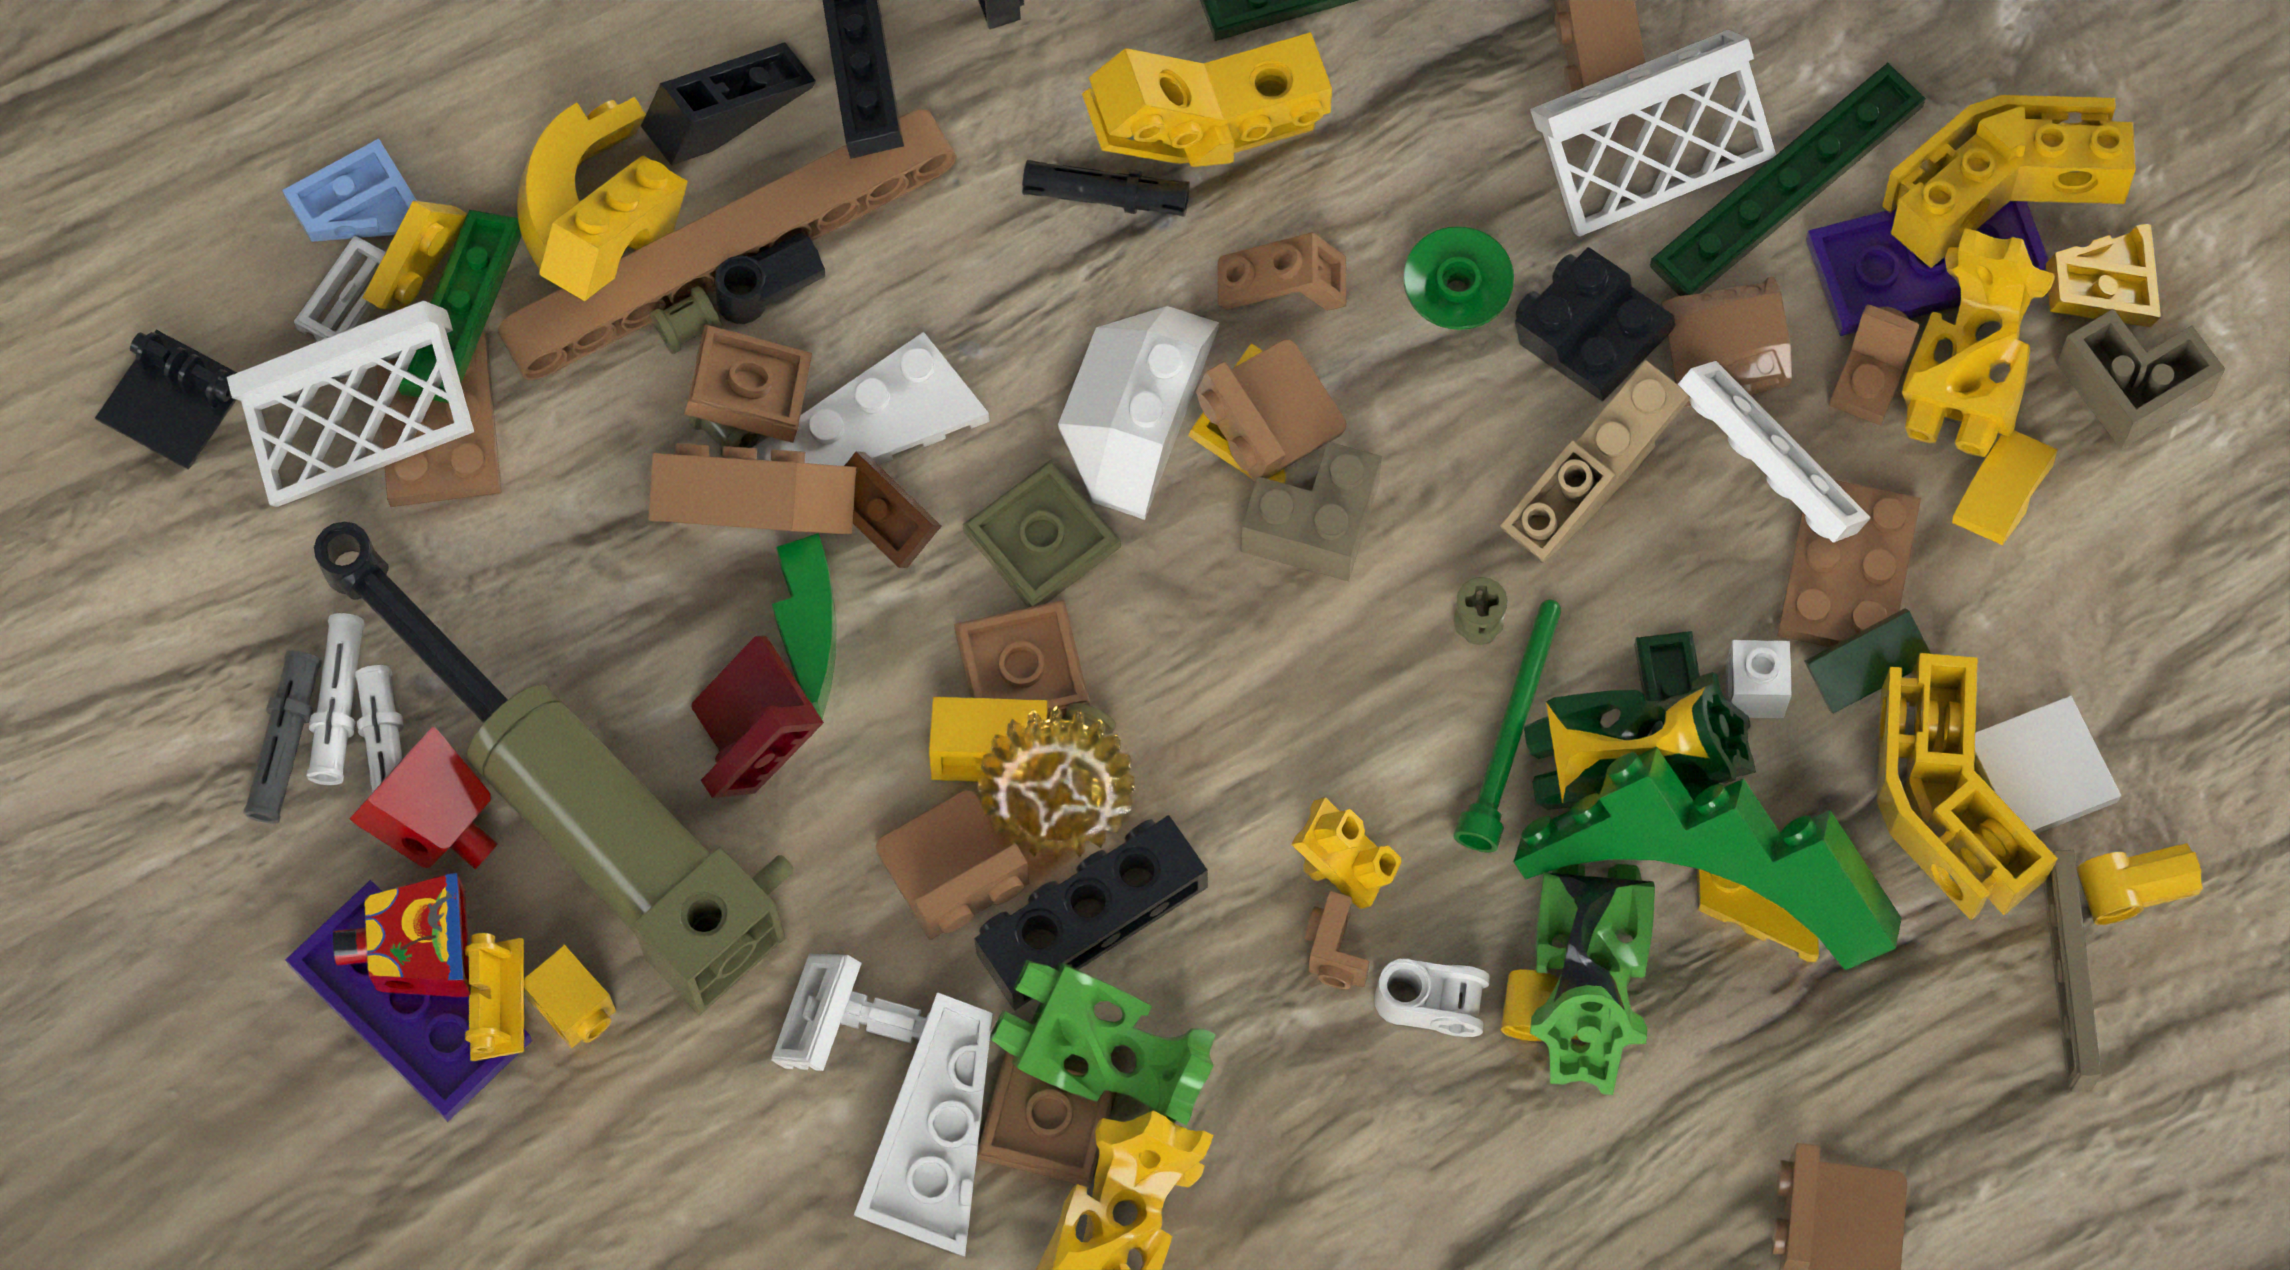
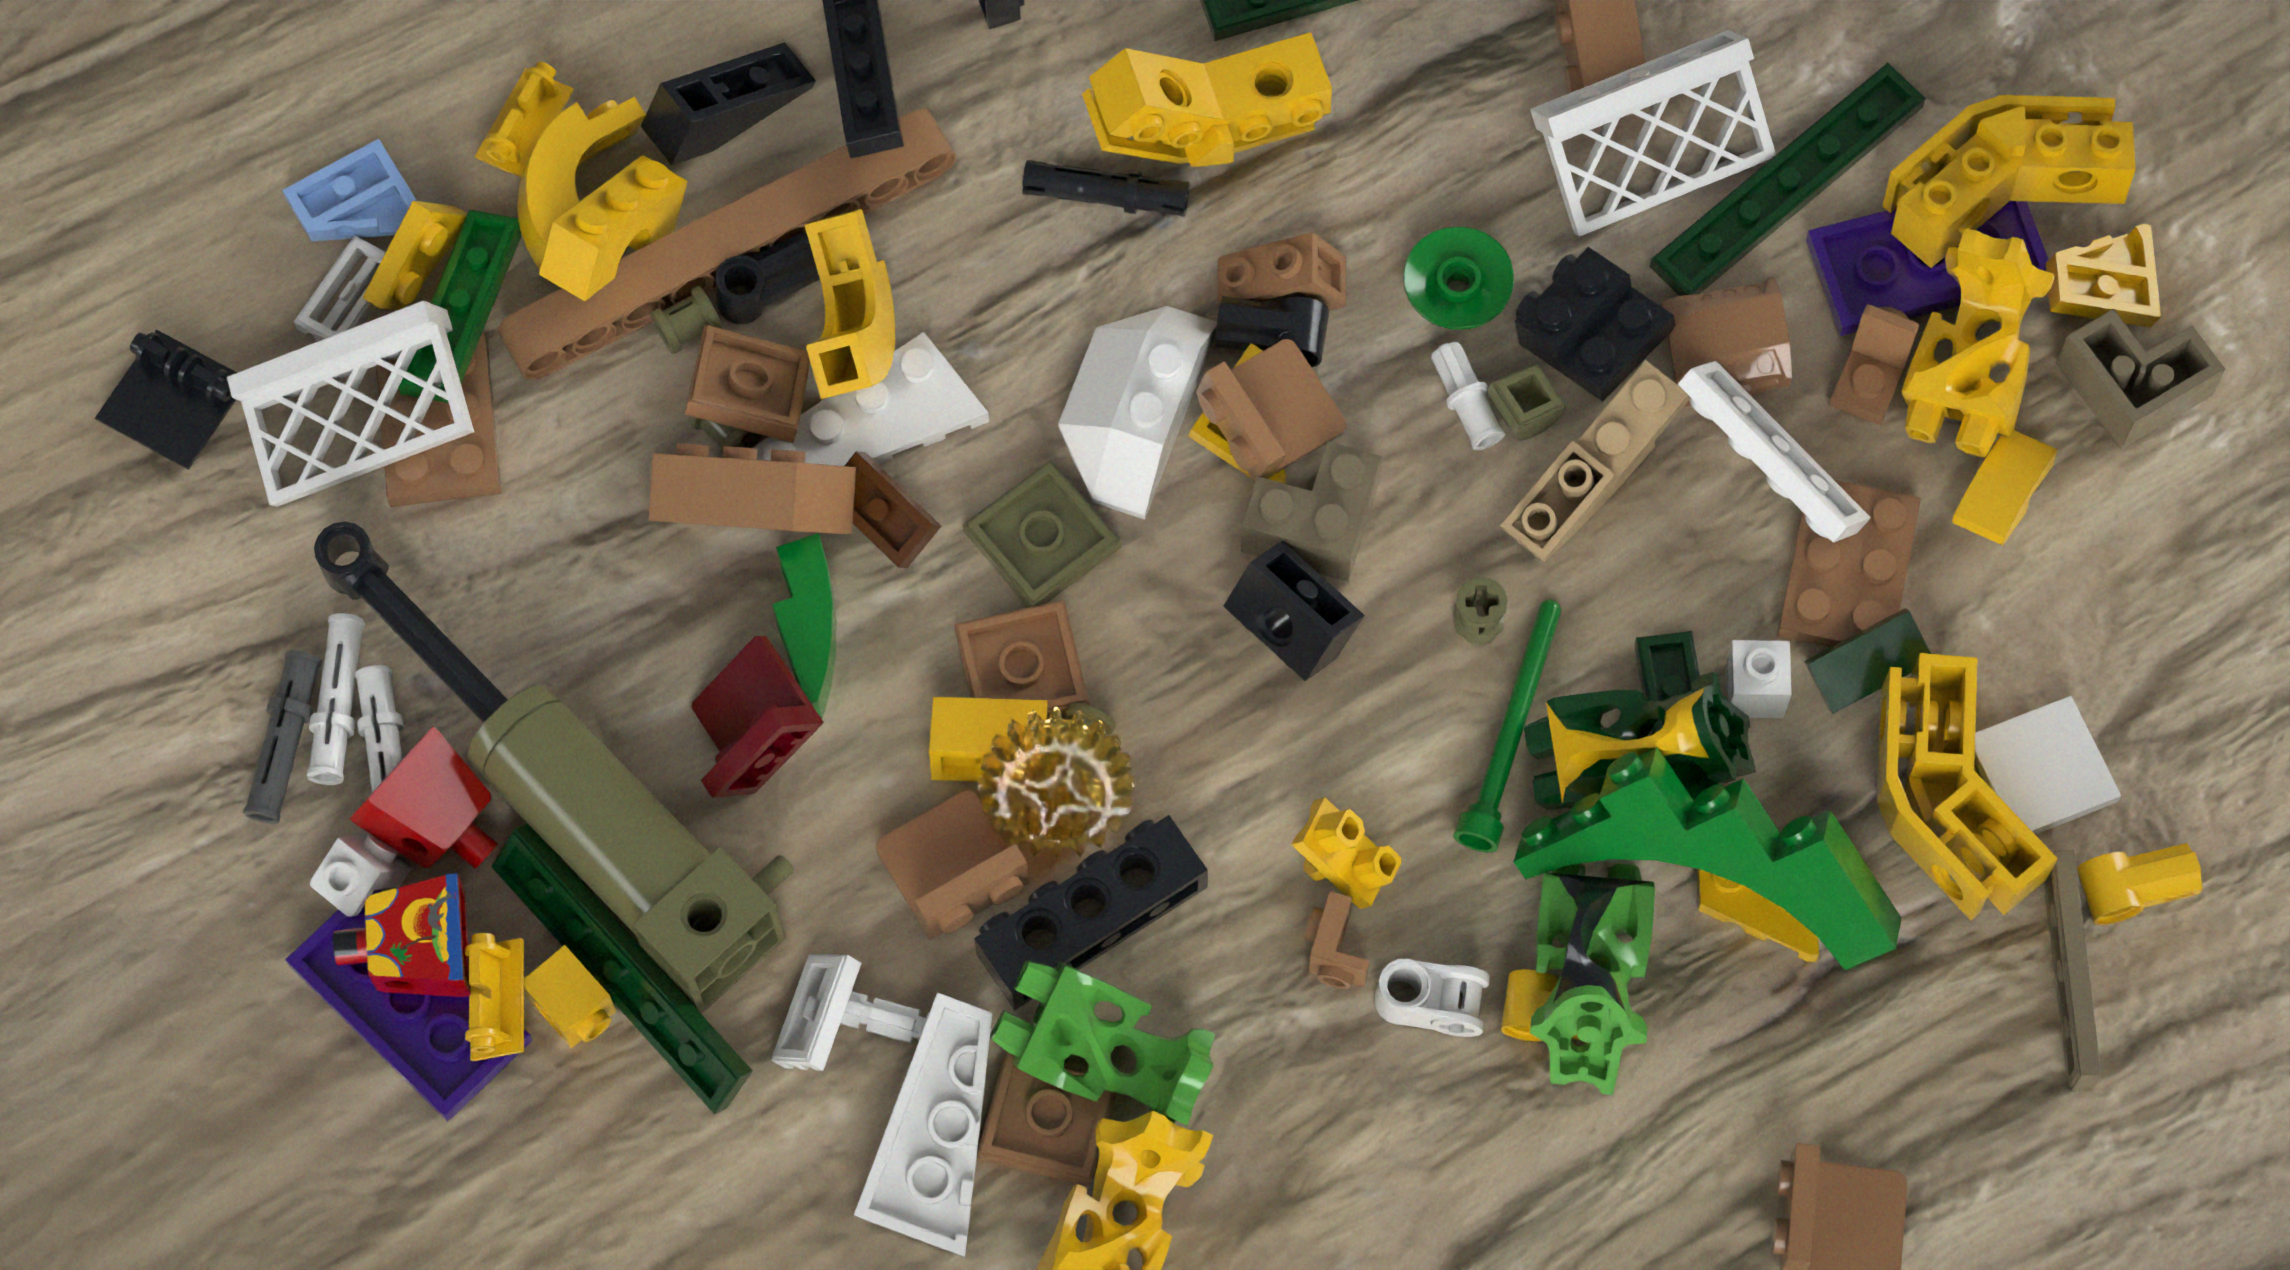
none -> white bracket [310,833,412,917]
none -> yellow hinge [475,61,574,178]
none -> dark green tile [491,823,753,1115]
none -> yellow arch [804,209,895,399]
none -> black piece [1215,296,1329,368]
none -> black brick [1223,540,1365,681]
none -> white axle [1431,342,1505,450]
none -> olive brick [1487,362,1566,441]

